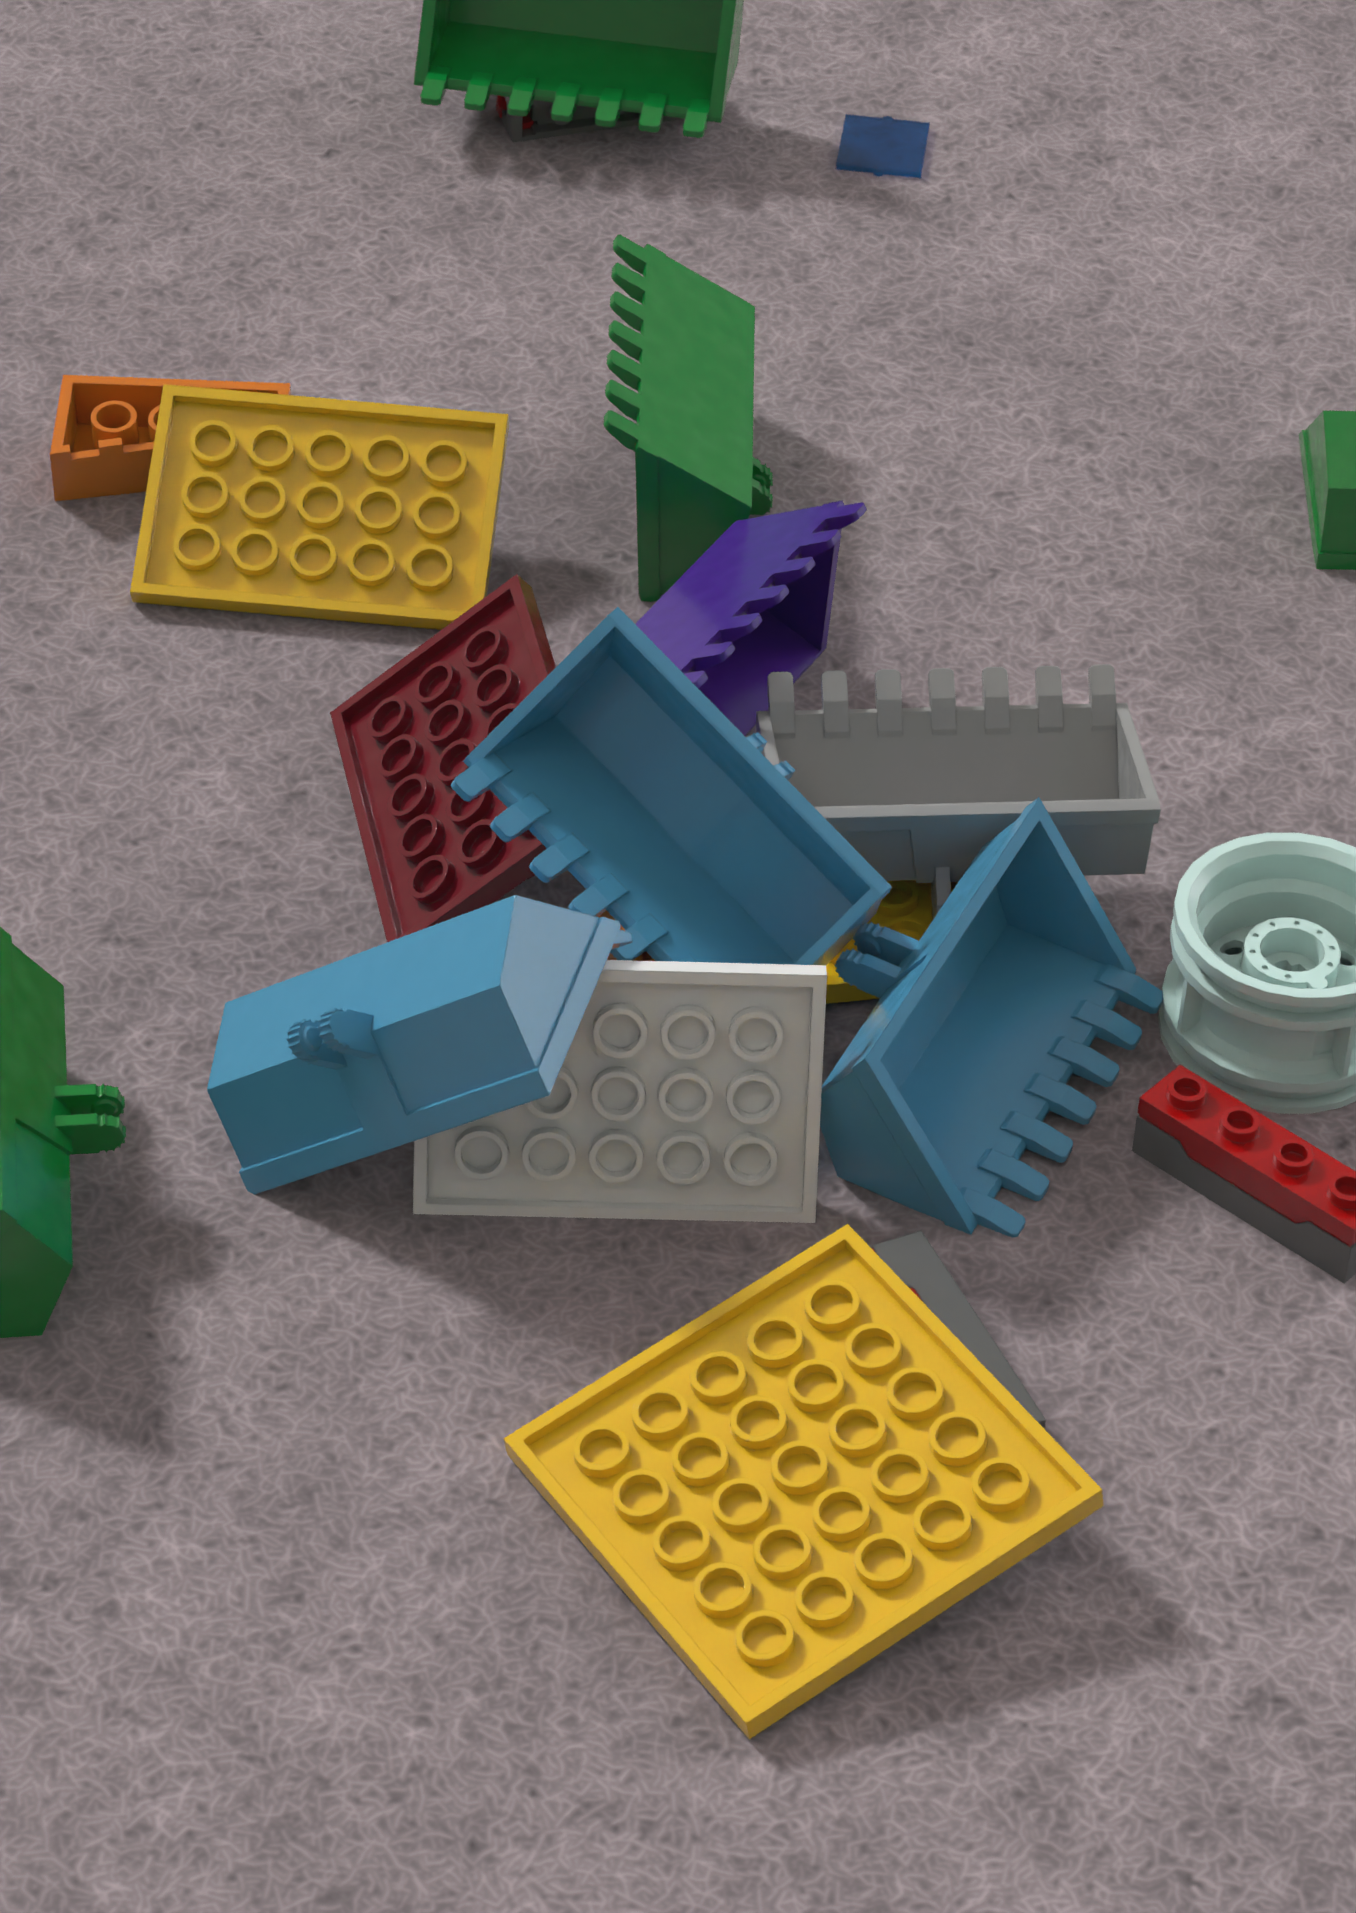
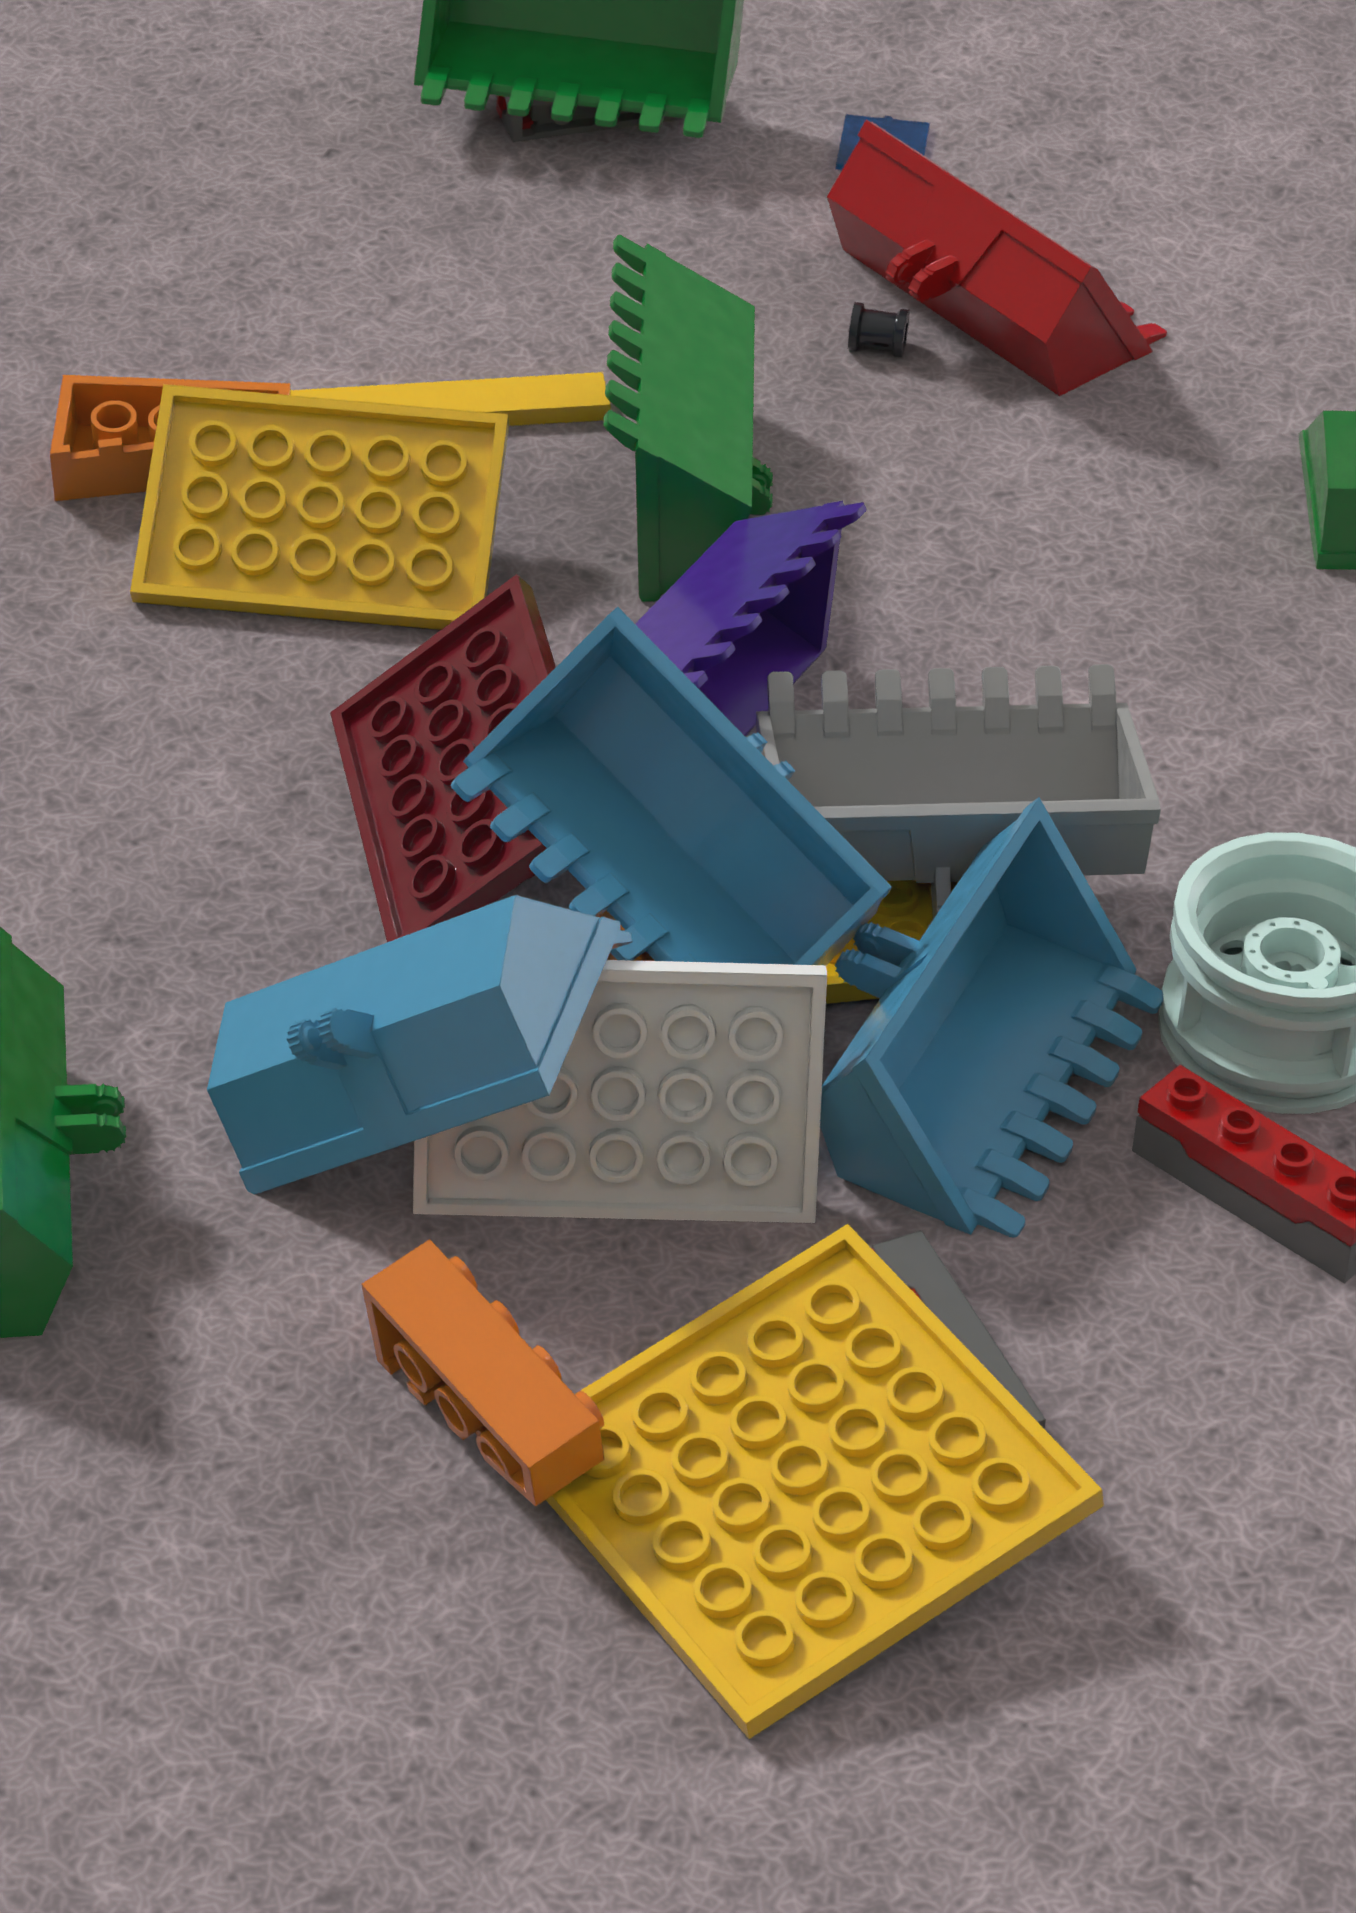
none -> yellow tile [291,372,611,426]
none -> orange wedge [361,1239,605,1507]
none -> red piece [827,120,1167,396]
none -> black bush [848,302,910,357]

